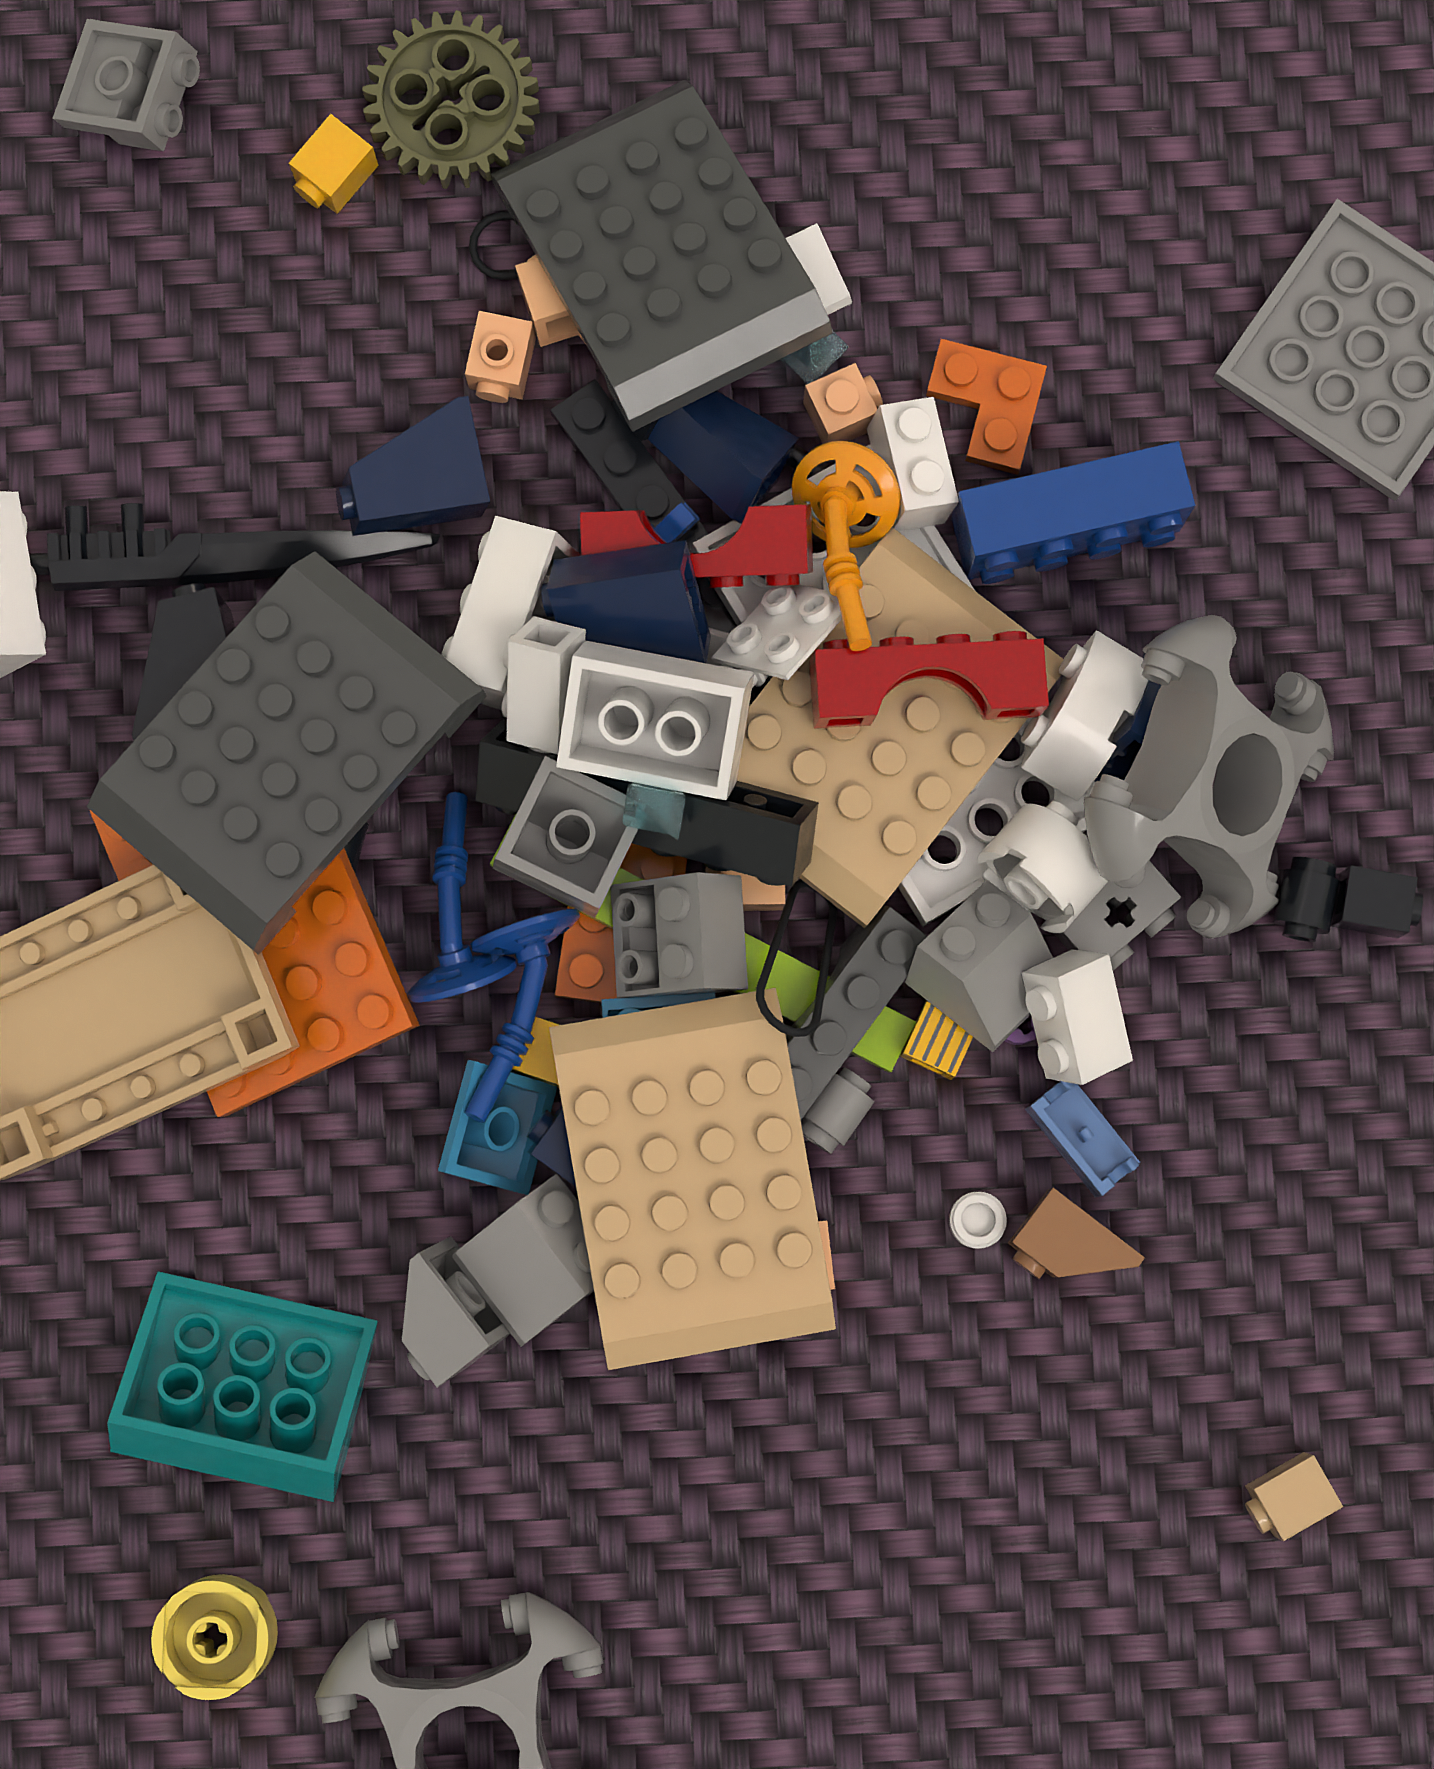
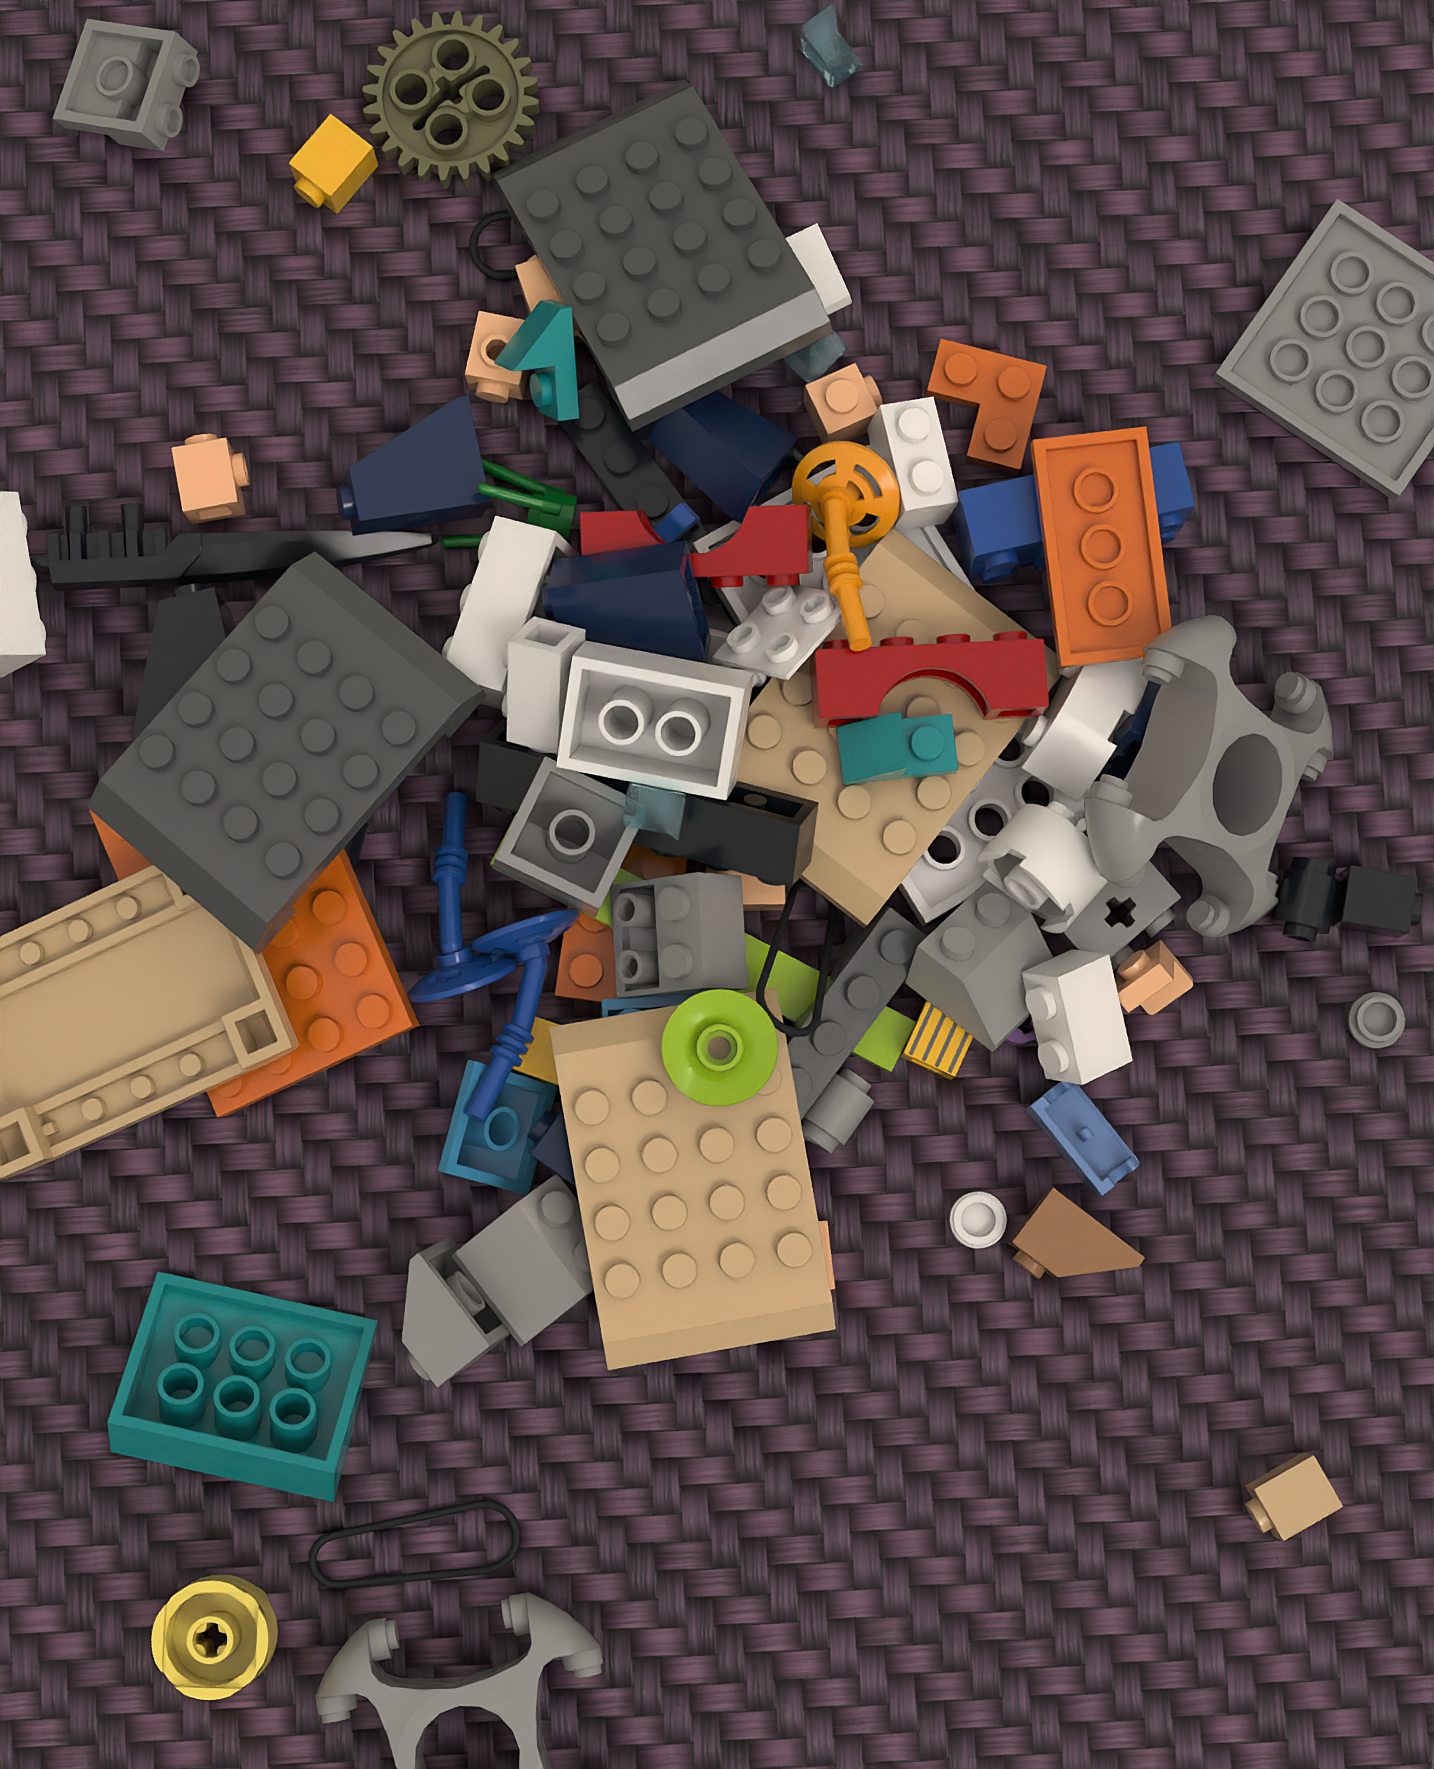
none -> light nougat brick [171,434,250,525]
none -> black piece [308,1500,521,1589]
none -> green plant [442,458,578,547]
none -> teal slope [494,299,579,421]
none -> lime dish [661,989,778,1107]
none -> clear light blue slope [800,4,862,87]
none -> teal slope [836,712,959,785]
none -> orange plate [1030,426,1172,669]
none -> light nougat bracket [1115,940,1193,1015]
none -> light grey plate [1347,992,1405,1049]

